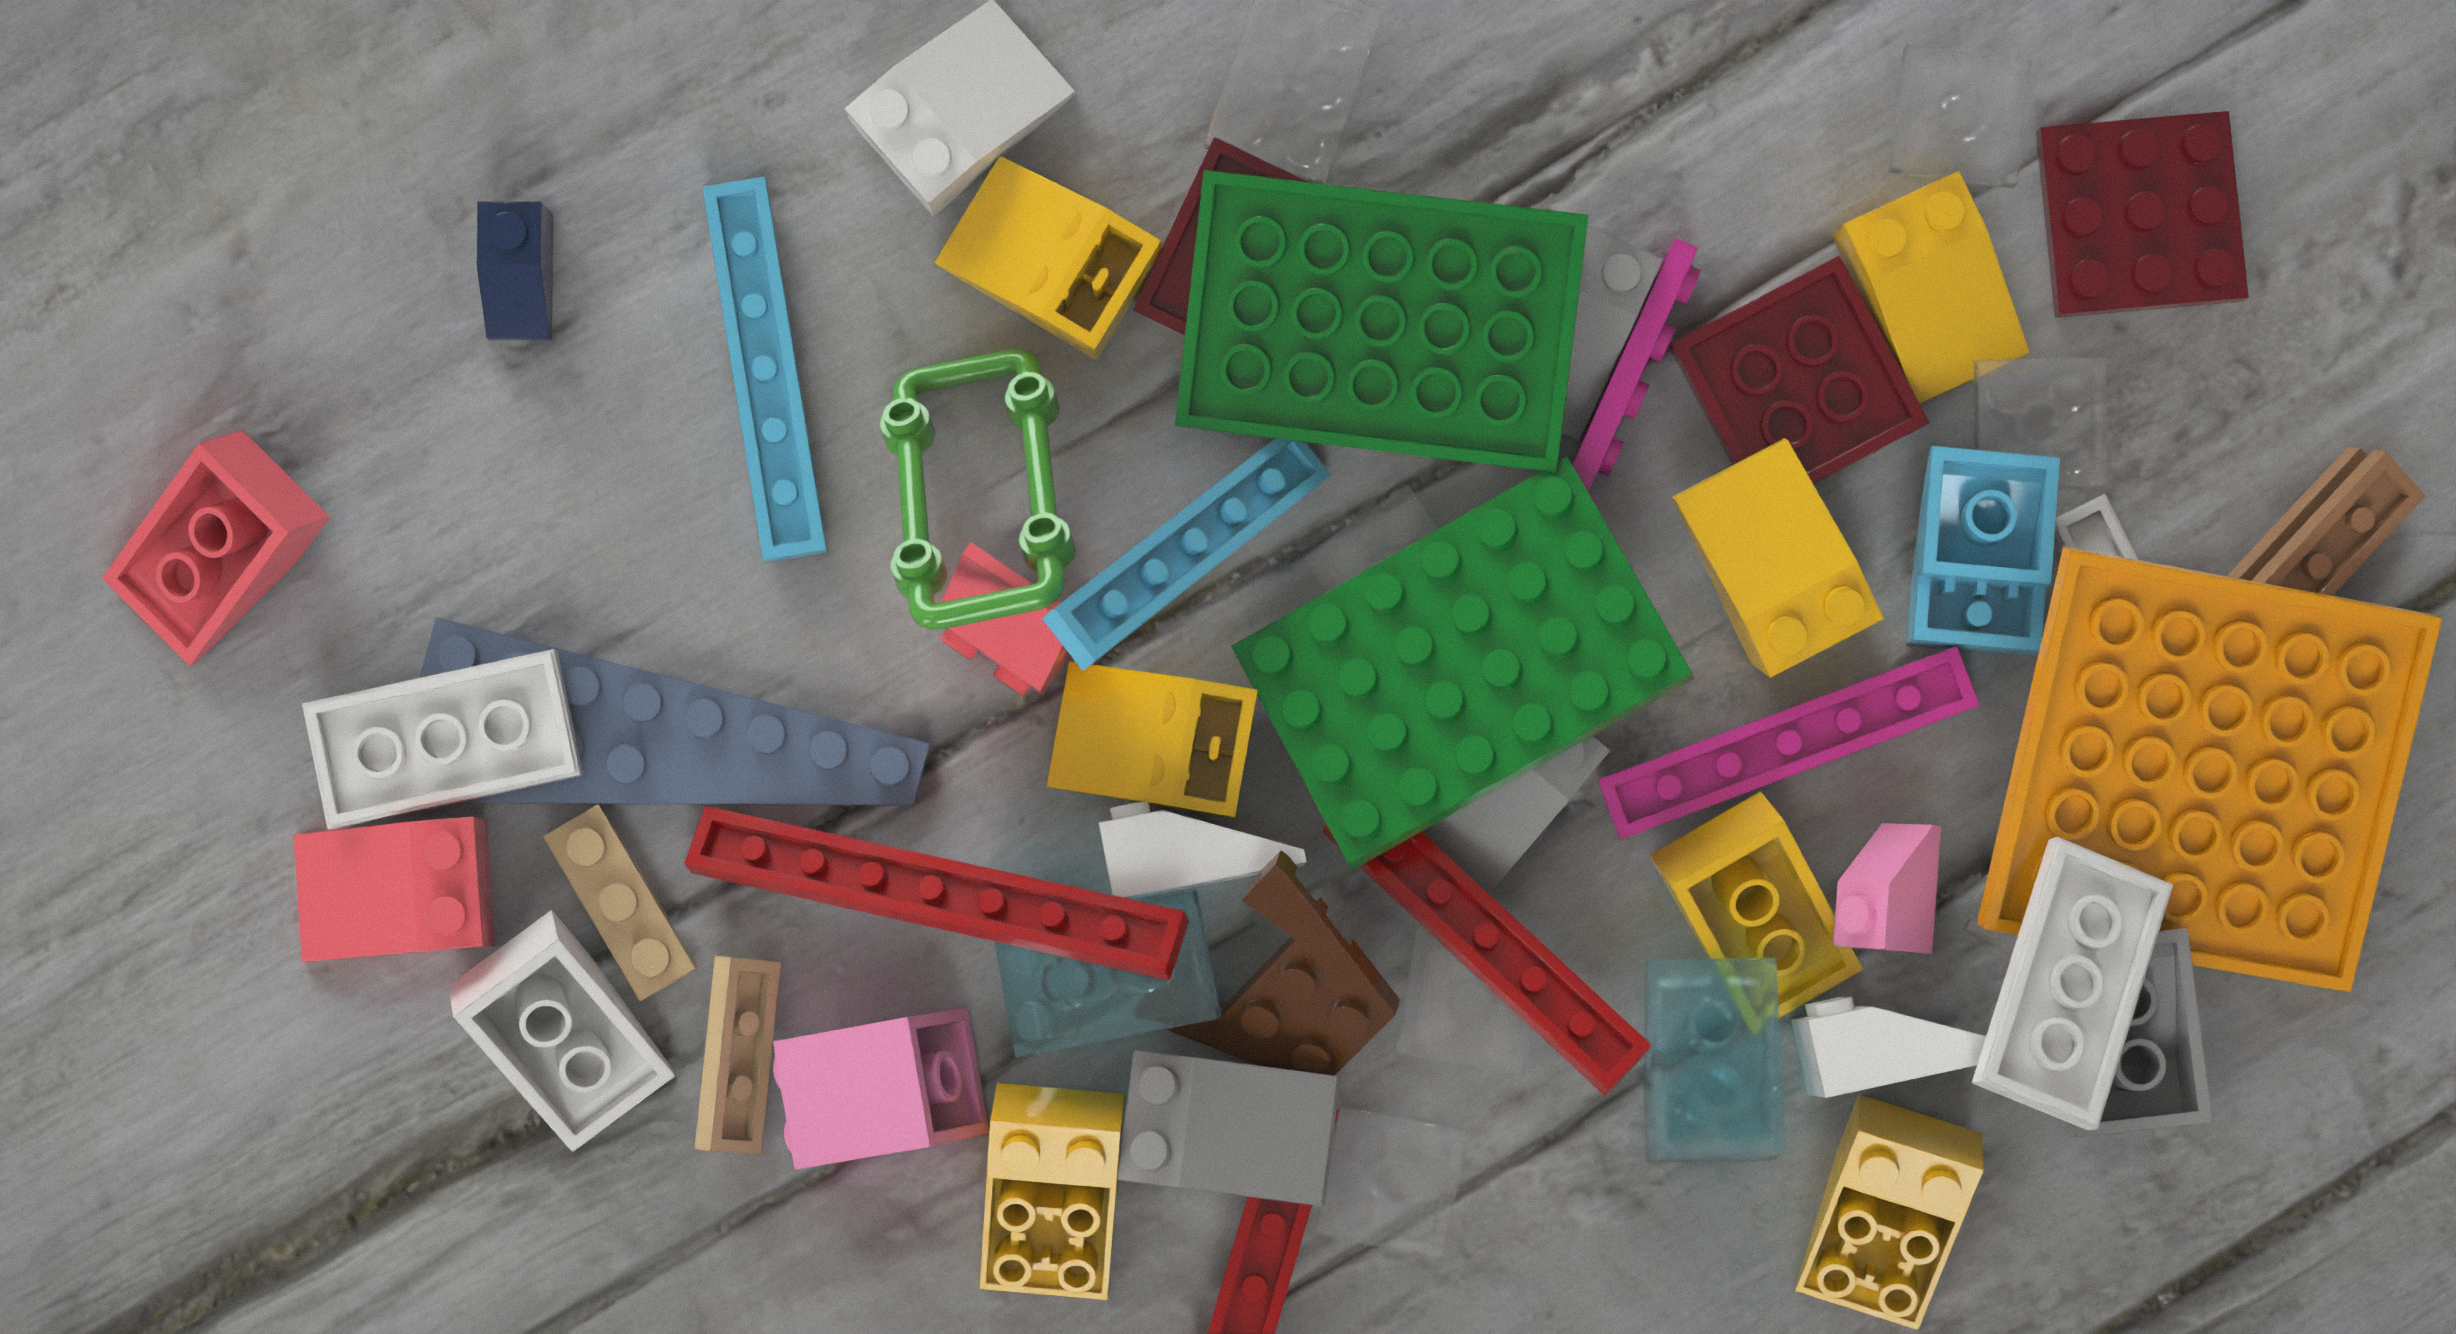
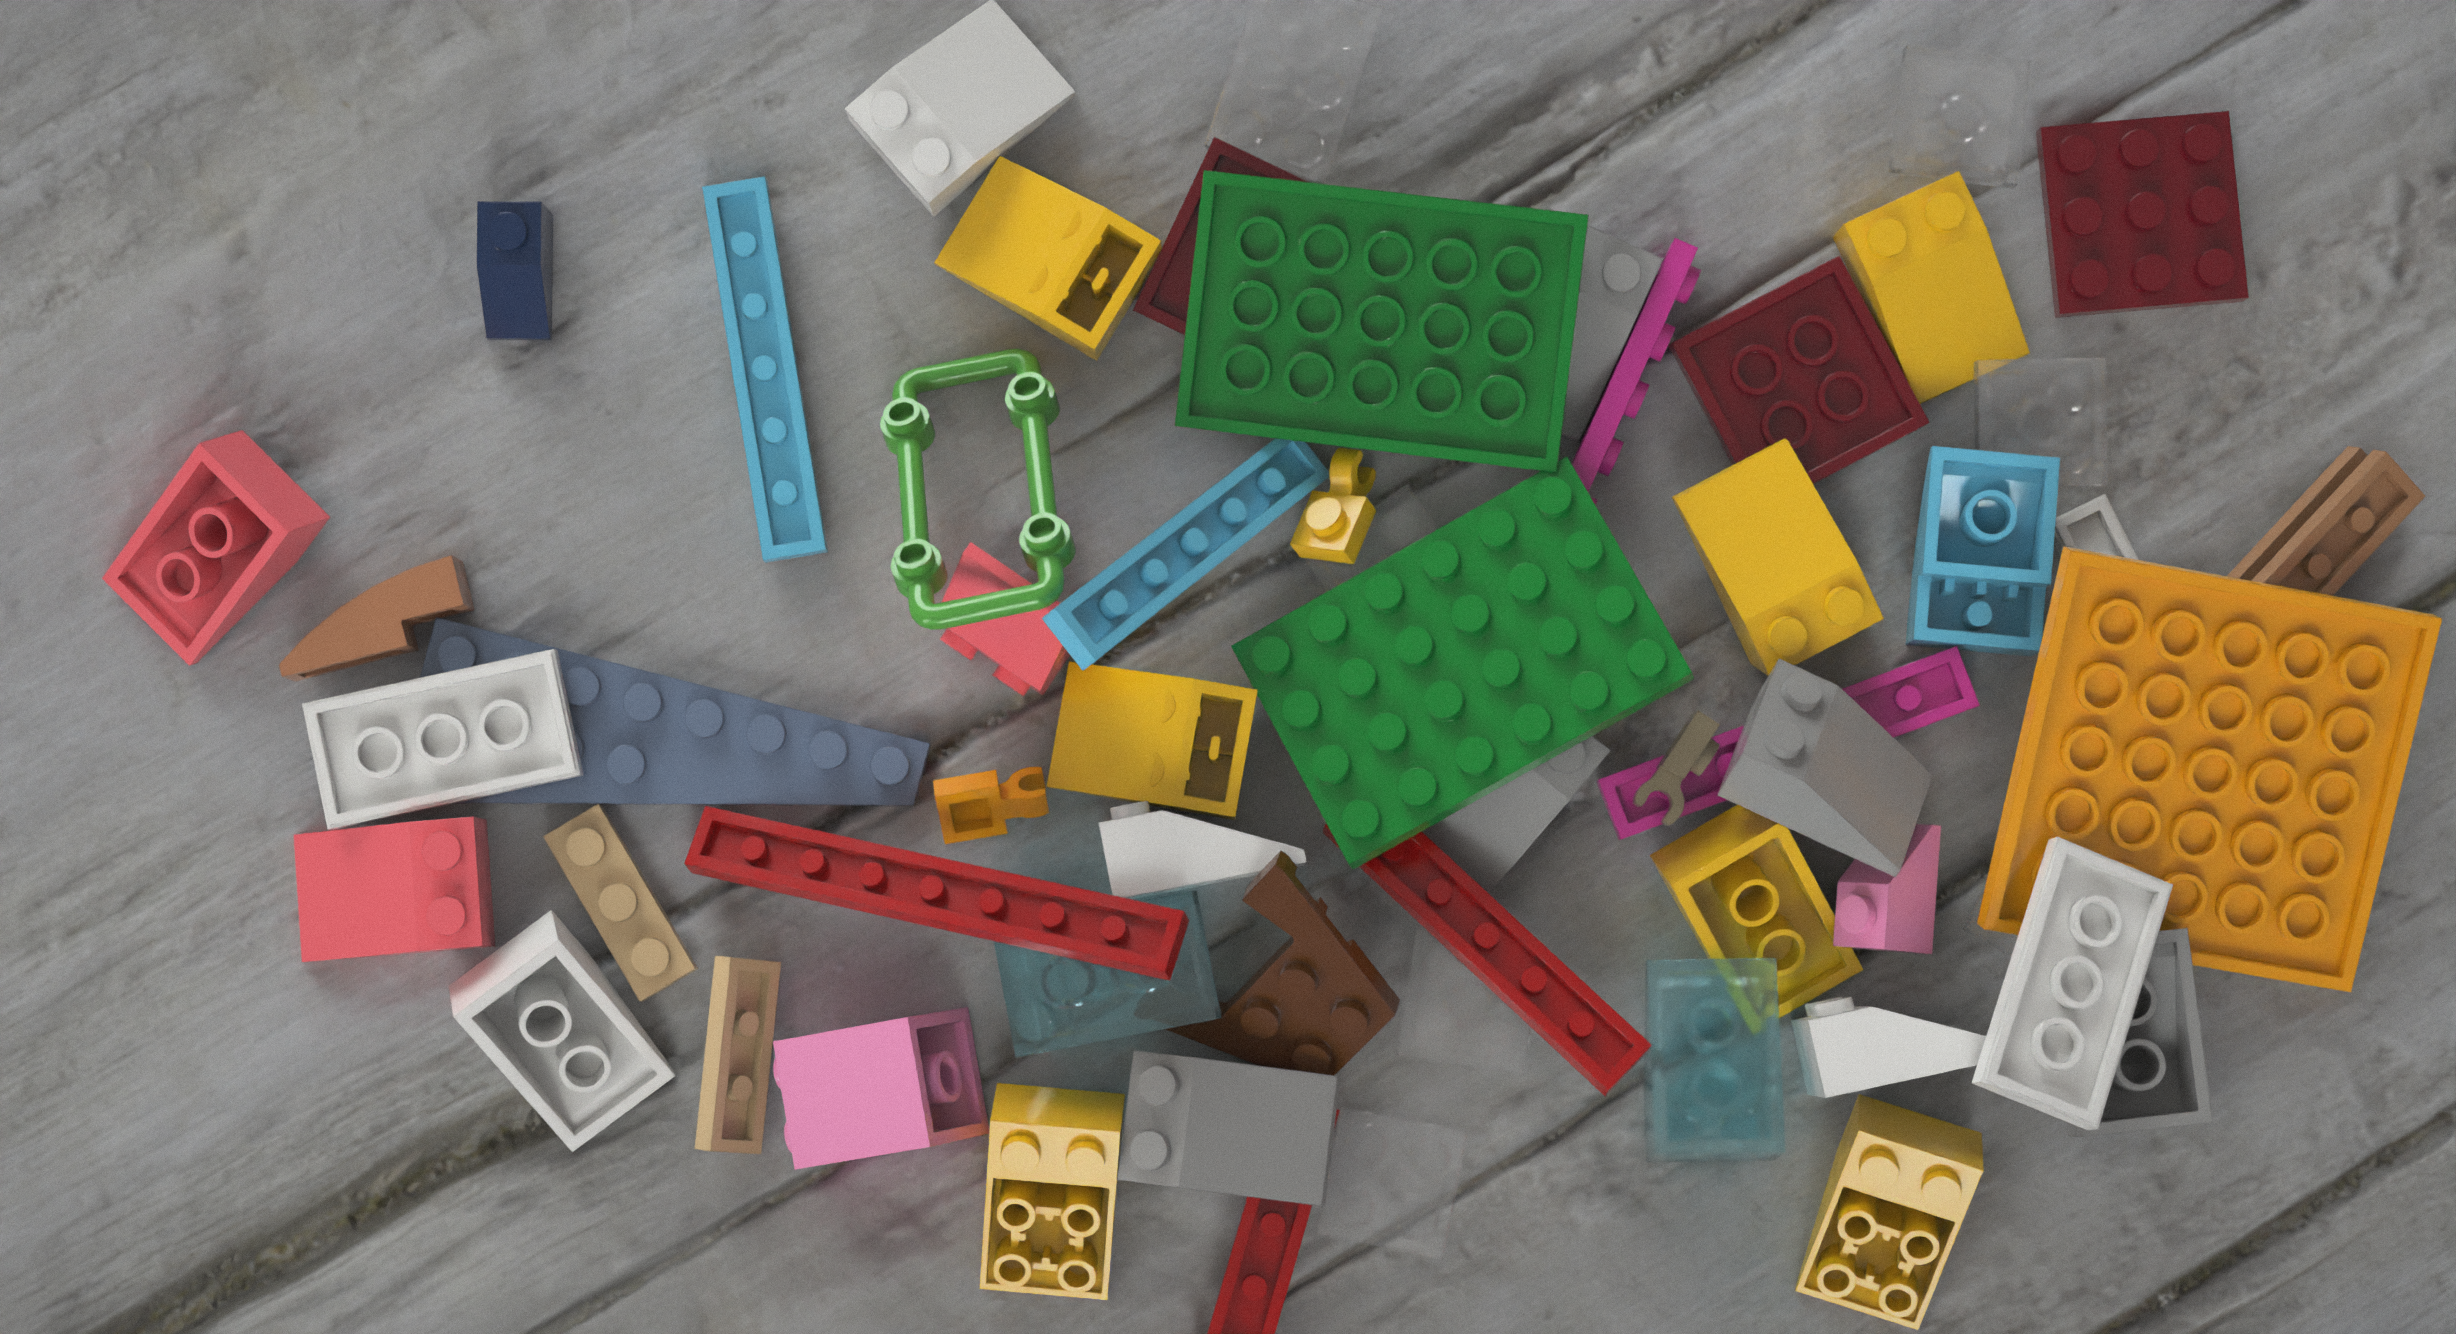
none -> nougat slope [279,555,475,682]
none -> light orange plate [933,767,1049,844]
none -> yellow plate [1290,448,1376,564]
none -> dark tan plate [1633,710,1720,826]
none -> light grey slope [1718,659,1933,877]

